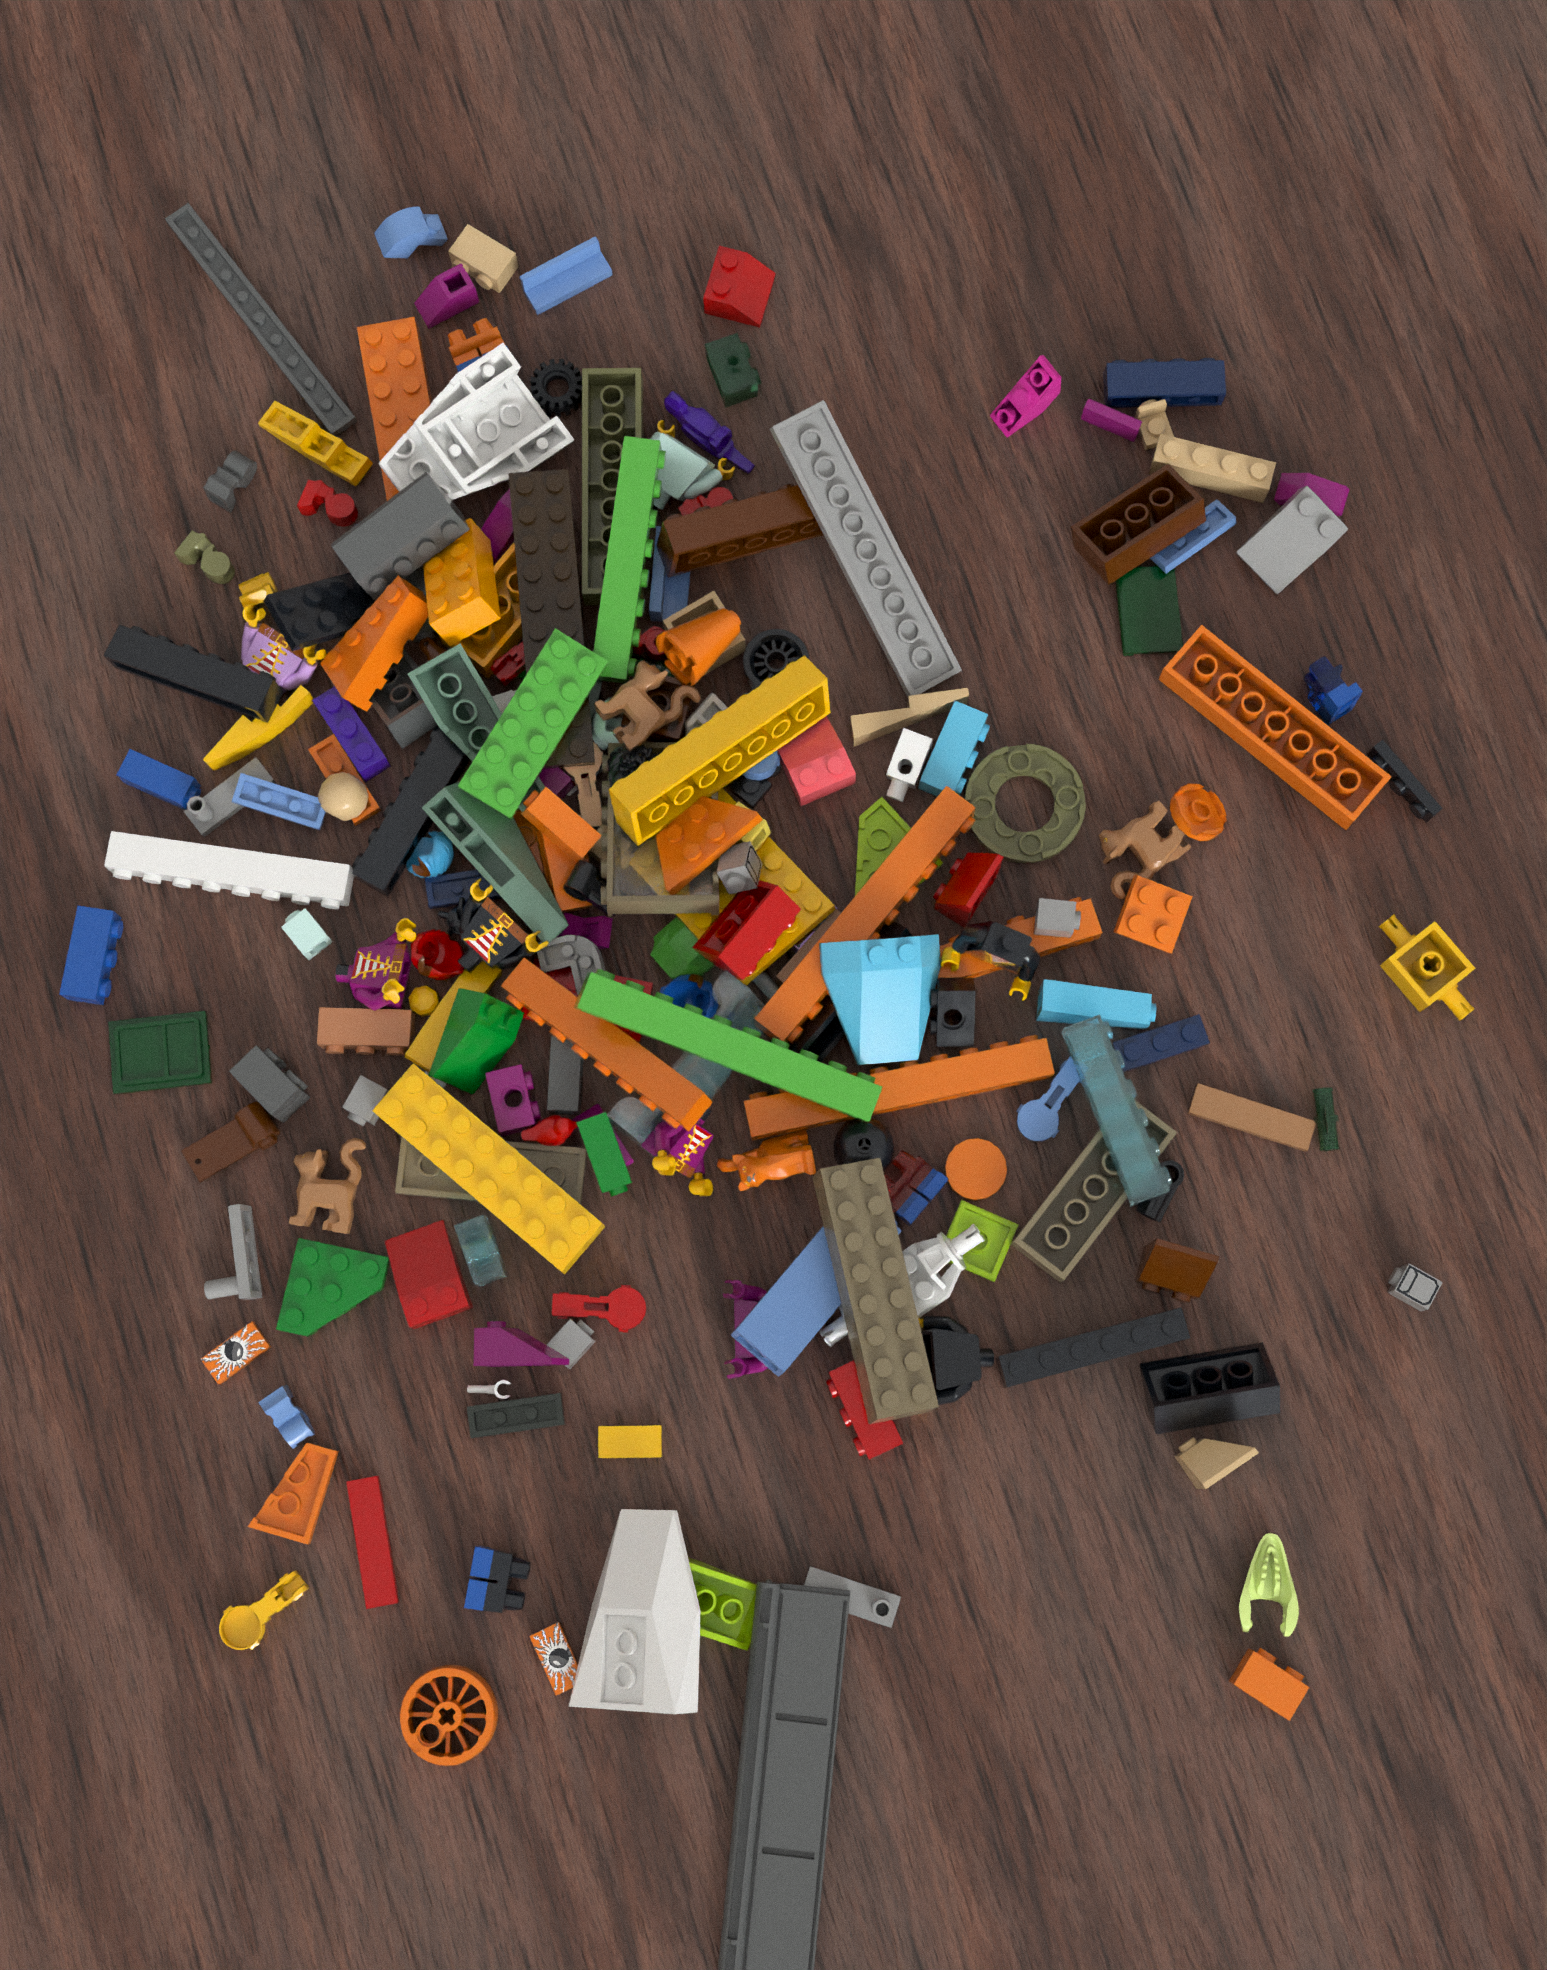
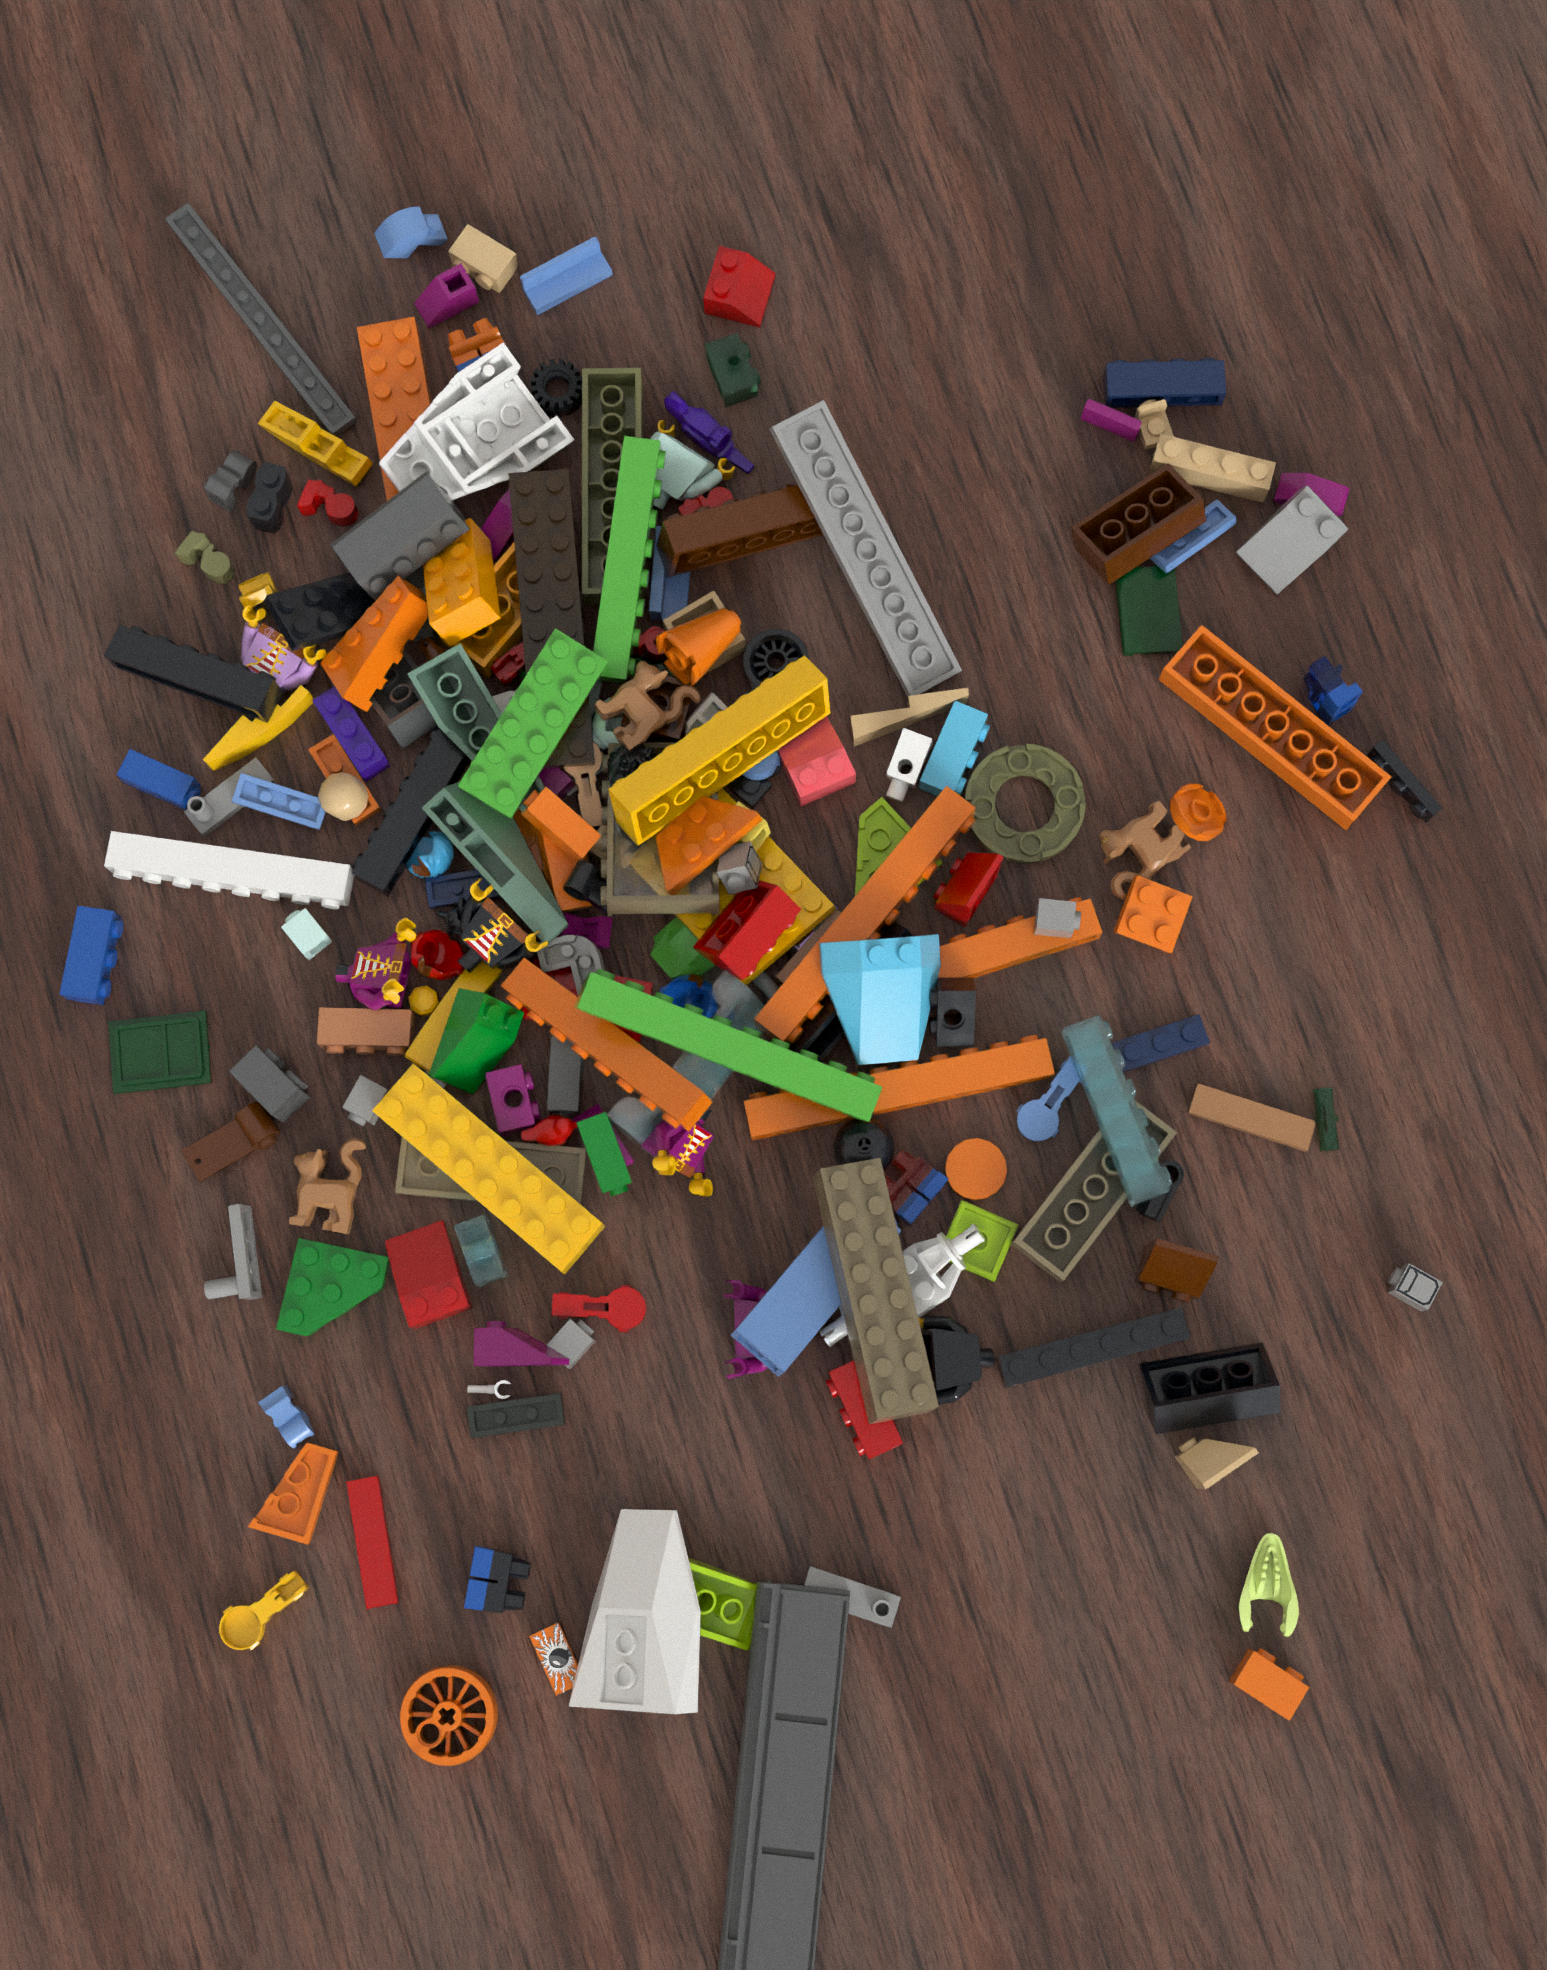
tile [201,1321,271,1385] -> none
yellow tile [598,1425,662,1458] -> none
orange animal [717,1129,816,1191] -> none
black torso [941,921,1040,1001] -> none
dark pink slope [990,355,1061,438] -> none
medium azure slope [1036,979,1156,1030] -> none
yellow brick [1379,914,1476,1021] -> none
none -> black brick [247,462,292,534]

